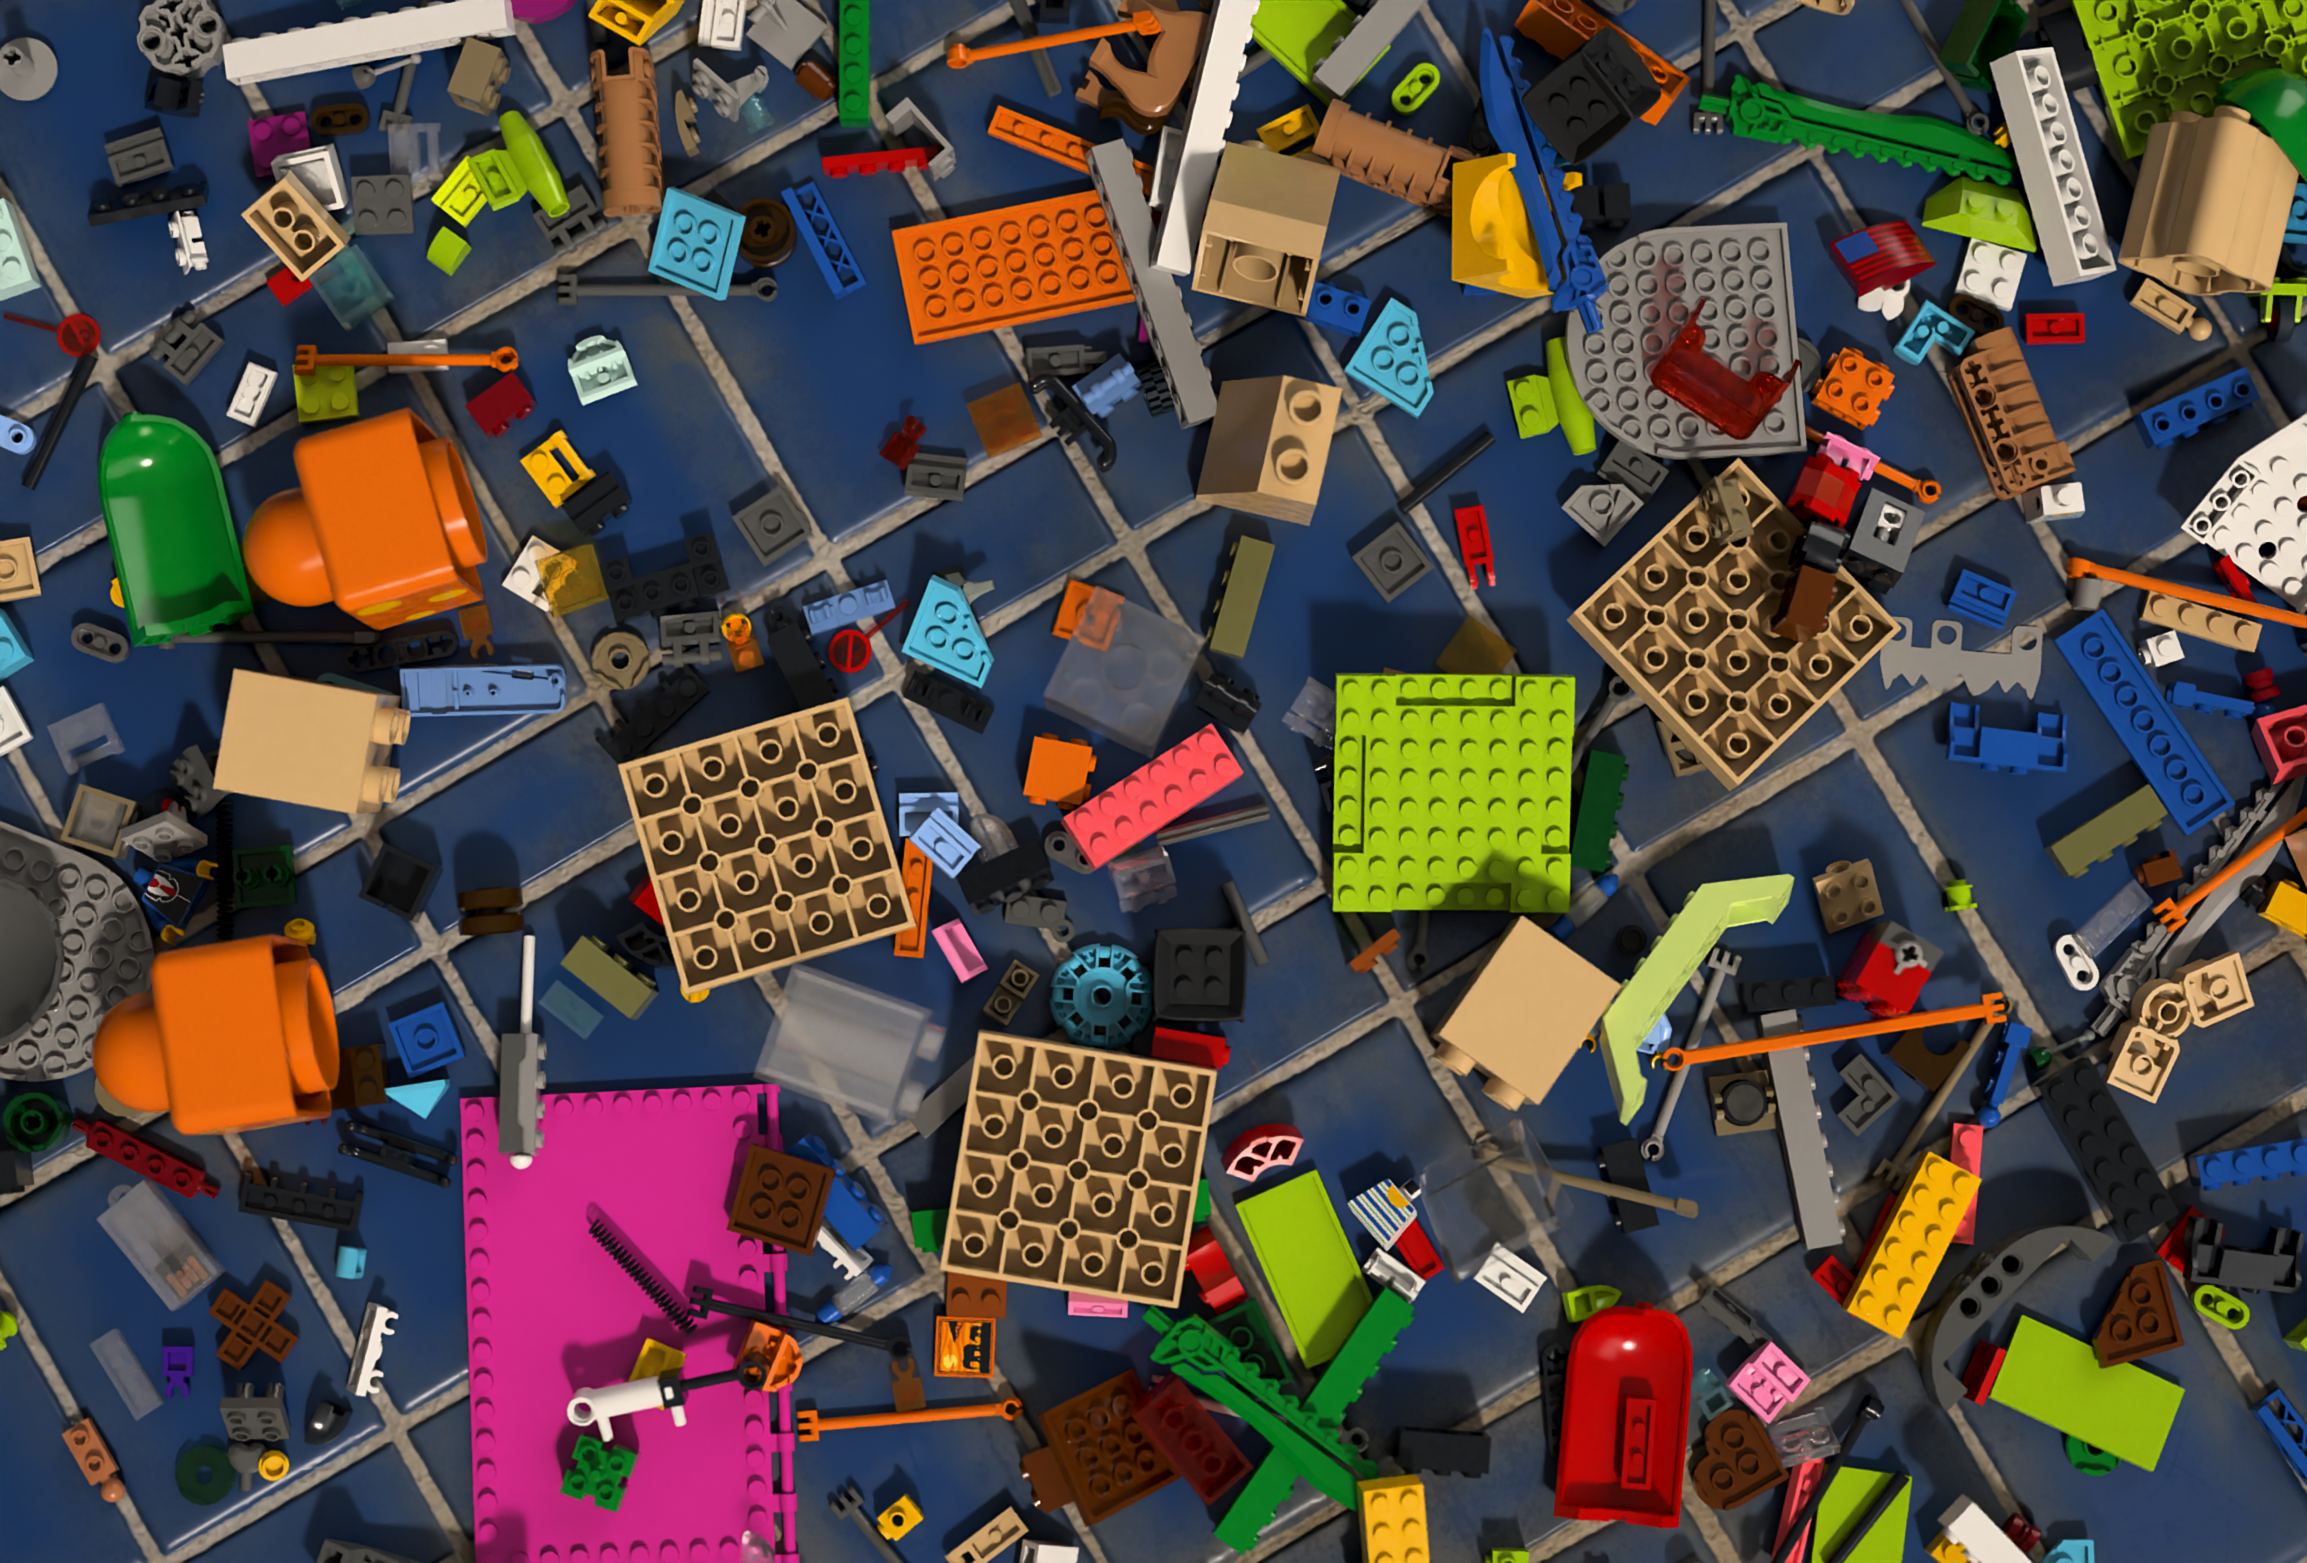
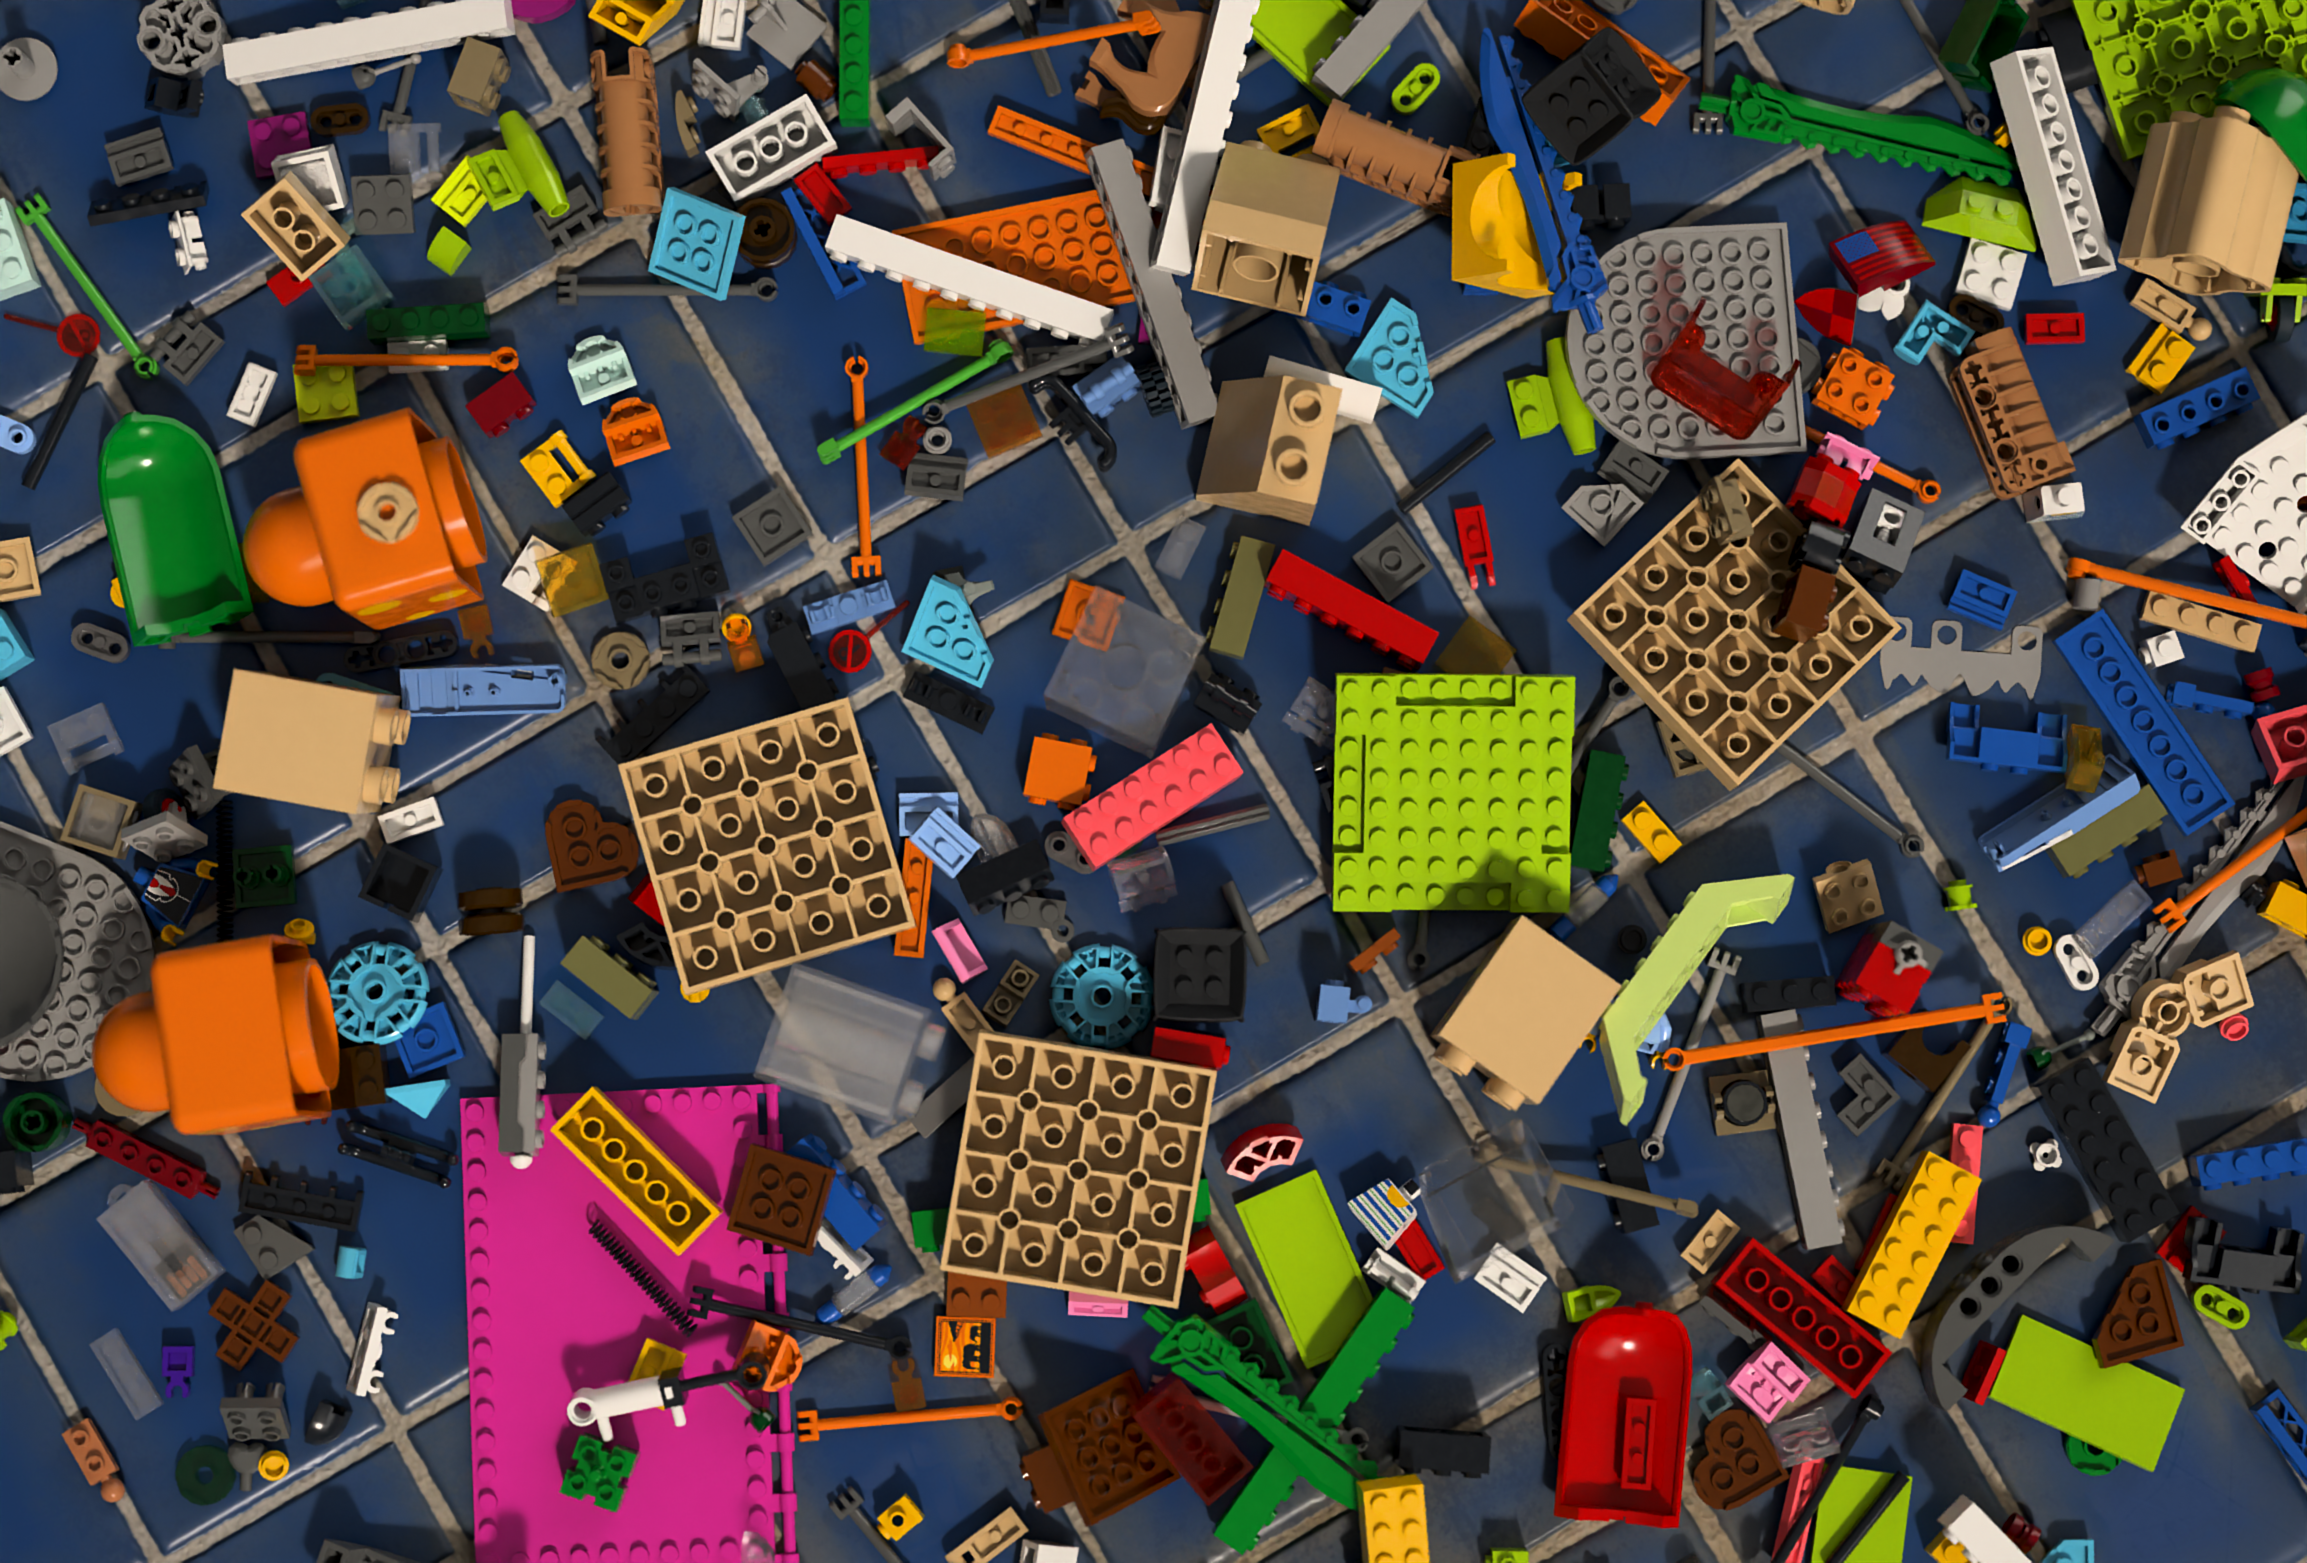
none -> bright green hinge [14,192,160,381]
none -> dark grey wing [233,1215,315,1281]
none -> medium azure plate [327,941,430,1045]
none -> tan tile [357,482,419,543]
none -> dark green brick [366,302,491,345]
none -> white plate [377,797,445,845]
none -> reddish brown plate [545,800,640,893]
none -> yellow brick [550,1086,724,1256]
none -> orange slope [602,397,671,467]
none -> white brick [705,93,838,209]
none -> dark green hinge [718,1383,776,1434]
none -> red tile [793,162,853,227]
none -> bright green hinge [817,338,1014,465]
none -> white brick [825,214,1114,347]
none -> orange hinge [845,356,882,578]
none -> dark grey hinge [922,323,1135,424]
none -> light grey plate [923,425,952,455]
none -> clear neon green plate [924,308,986,357]
none -> tan plate [932,978,994,1055]
none -> clear plate [1154,515,1207,581]
none -> white brick [1264,355,1383,424]
none -> red brick [1264,549,1439,671]
none -> medium blue brick [1314,979,1372,1024]
none -> yellow plate [1620,800,1683,864]
none -> tan plate [1679,1209,1741,1274]
none -> red brick [1711,1236,1893,1399]
none -> dark grey hinge [1776,742,1925,858]
none -> shield [1794,287,1859,347]
none -> medium blue piece [1977,753,2141,872]
none -> yellow plate [2022,926,2052,956]
none -> white plate [2029,1139,2062,1171]
none -> clear yellow brick [2064,724,2105,793]
none -> yellow plate [2125,323,2196,396]
none -> coral plate [2219,1013,2249,1041]

